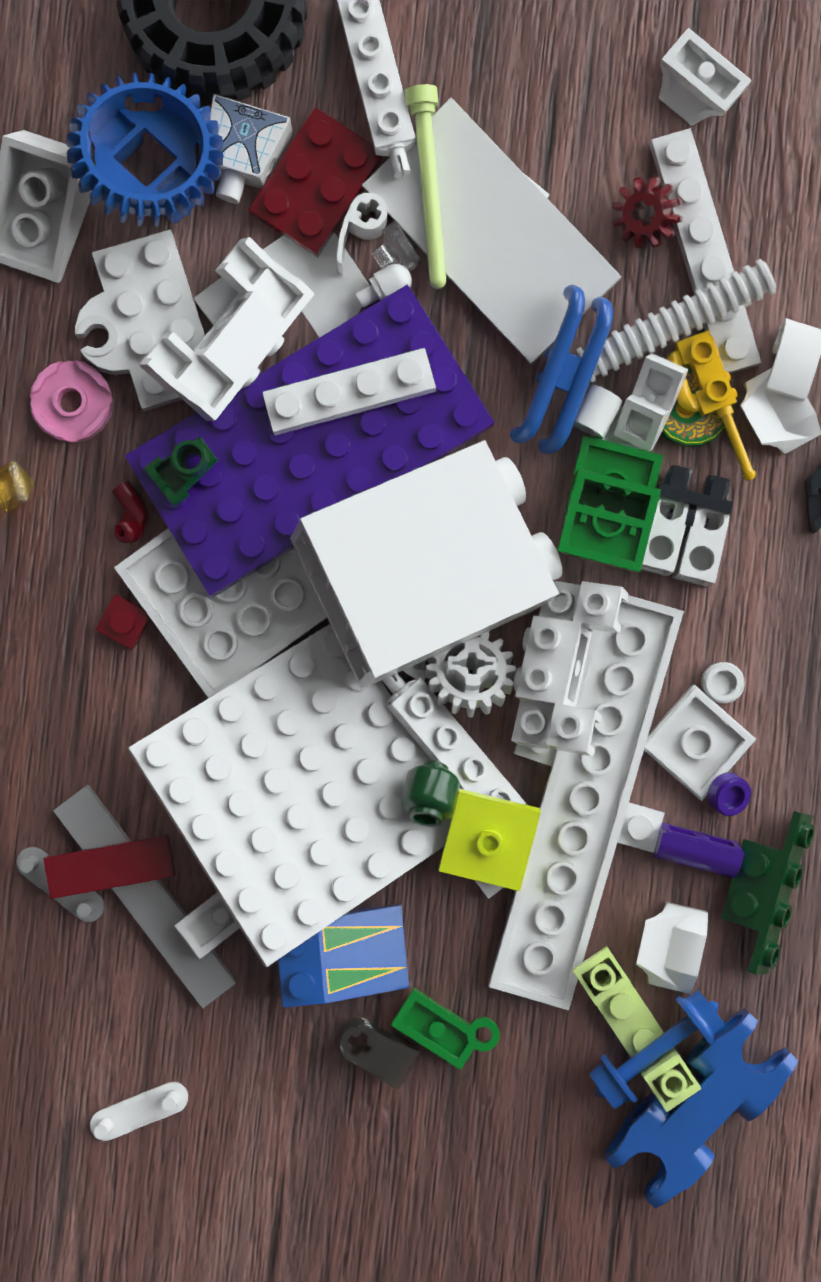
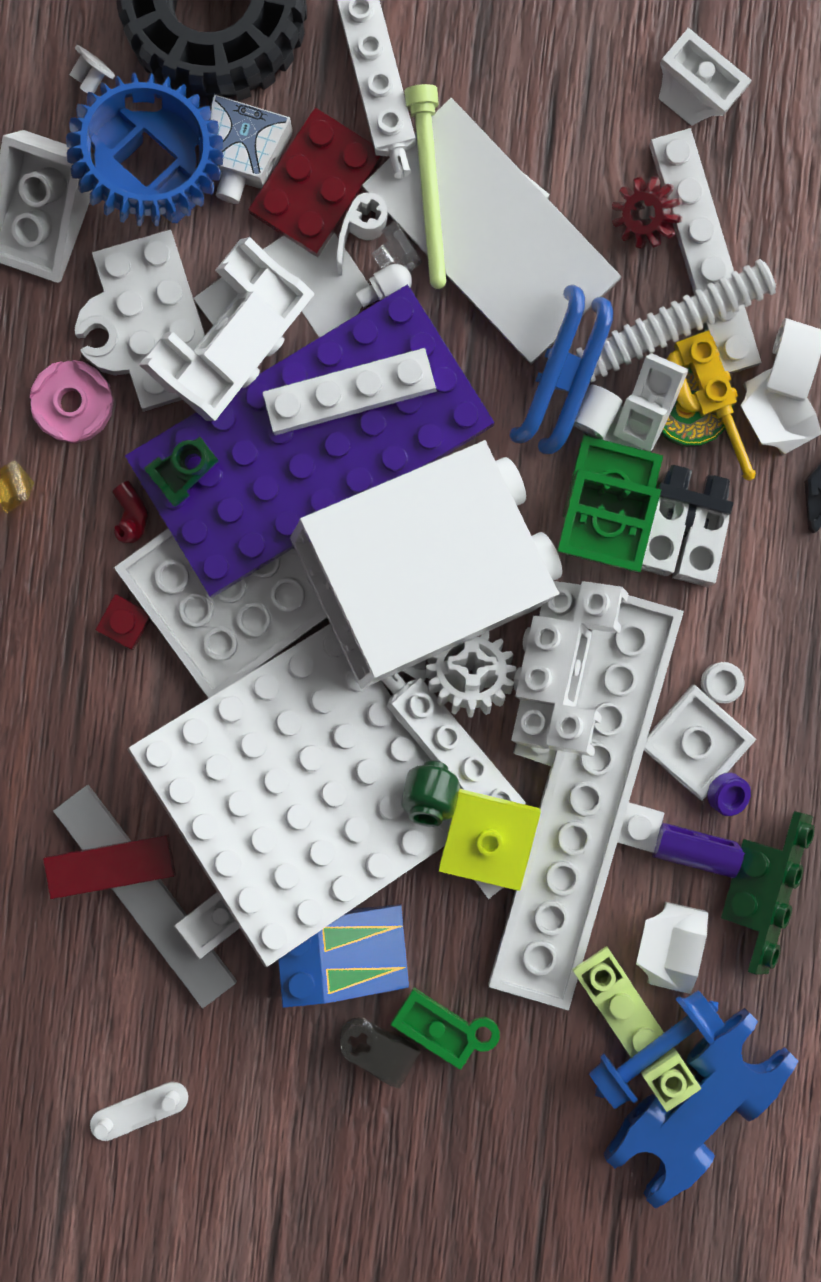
light grey piece [16,847,104,922] -> none
none -> white piece [69,45,115,93]

